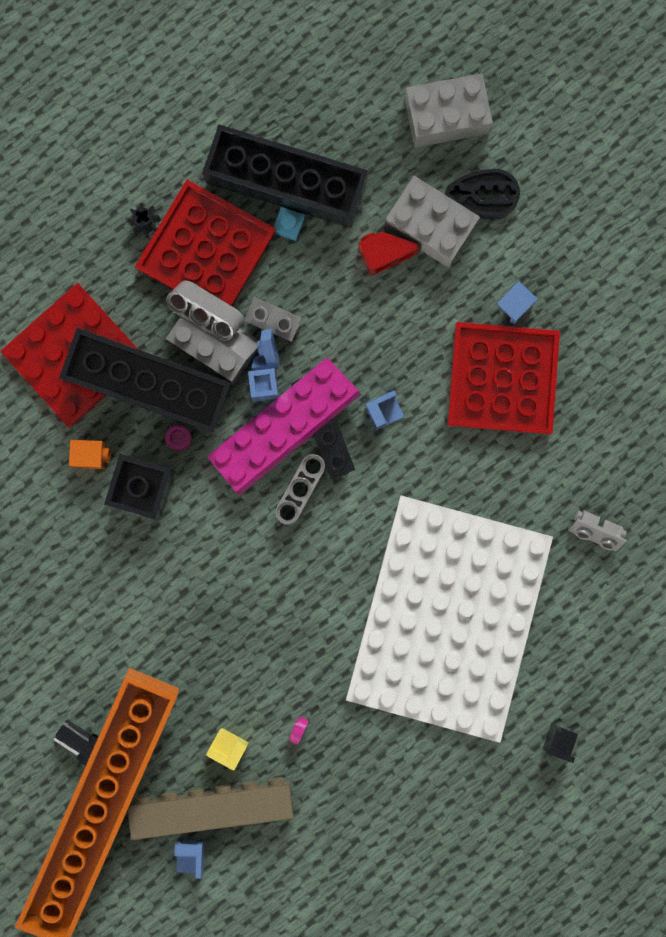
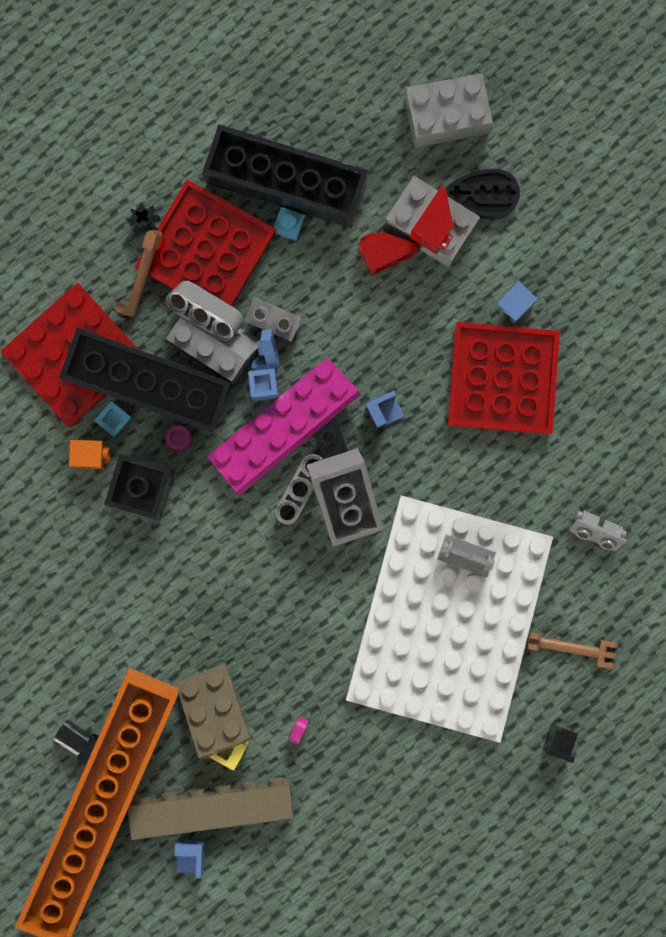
none -> medium azure plate [94,401,133,438]
none -> medium nougat hinge [115,230,163,317]
none -> dark tan plate [175,663,252,760]
none -> light grey brick [307,448,383,547]
none -> red slope [410,186,454,254]
none -> light grey hinge [437,534,496,577]
none -> medium nougat hinge [527,633,618,669]

